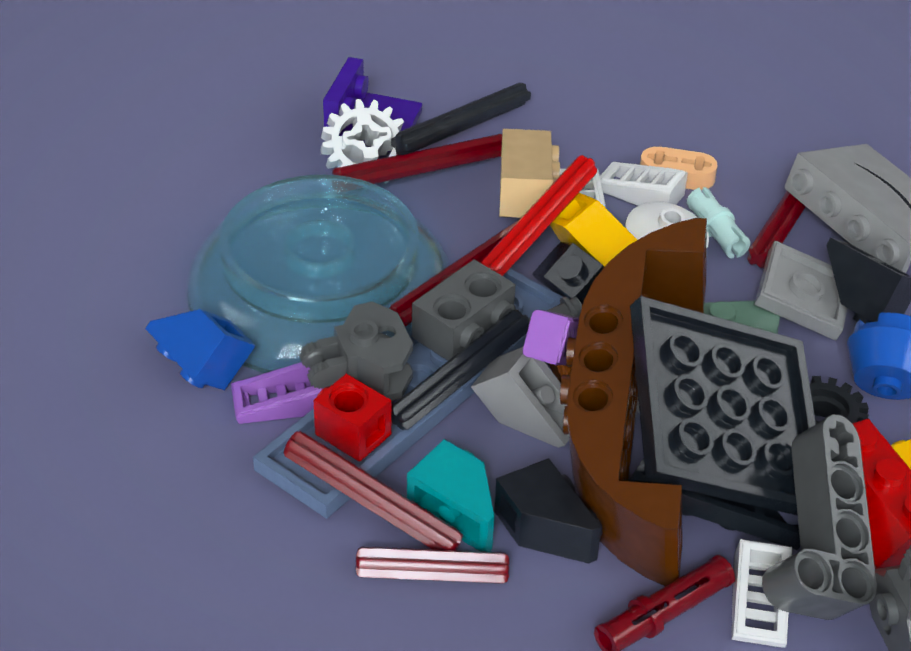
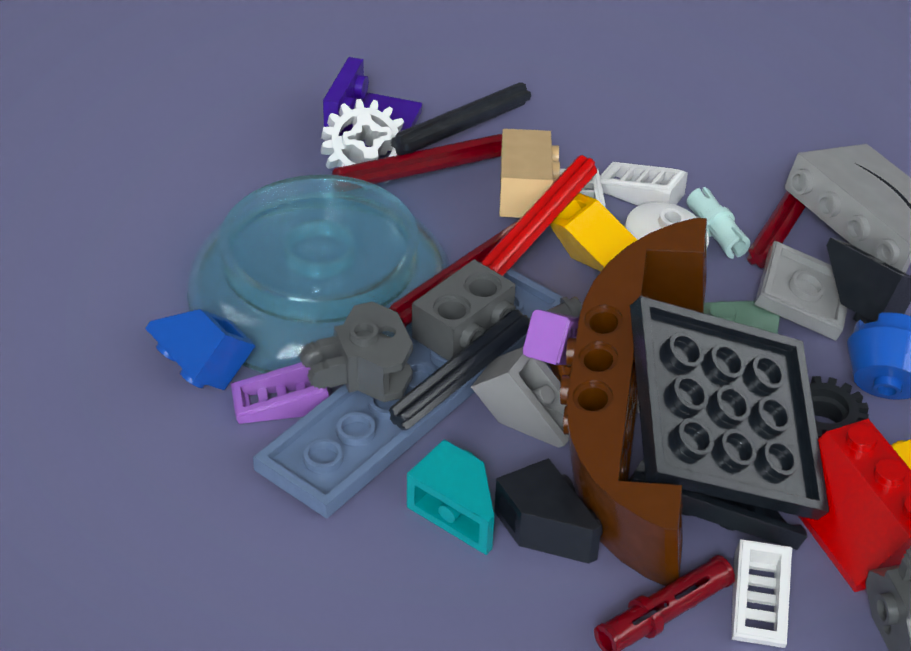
axle [283,431,463,550] -> none
red brick [313,373,392,462] -> none
axle [355,546,510,584] -> none
black slope [532,242,604,305] -> none
light nougat beam [640,146,718,190] -> none
dark grey beam [762,414,877,620] -> none

